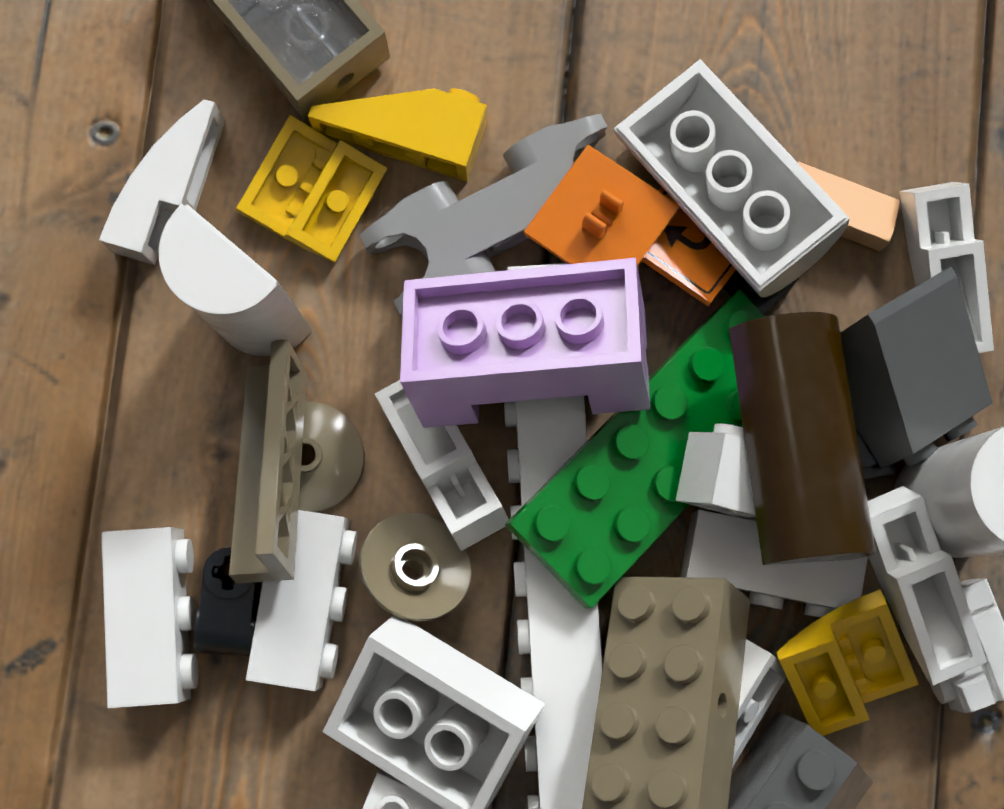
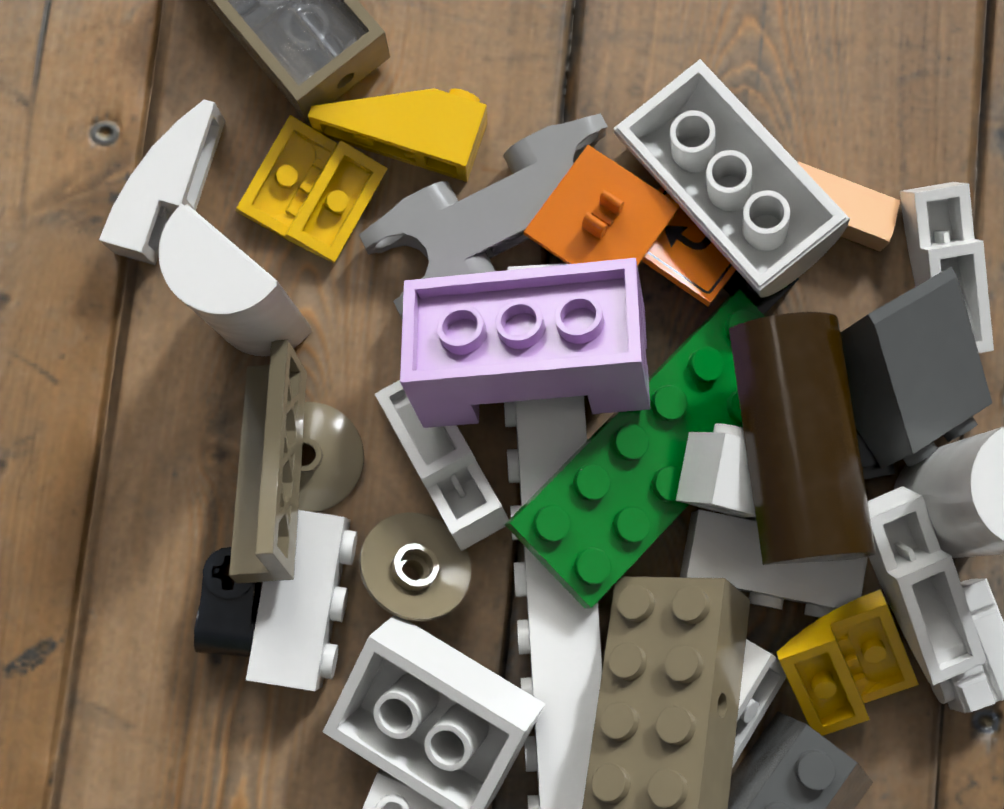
white brick [102,527,199,708] -> none

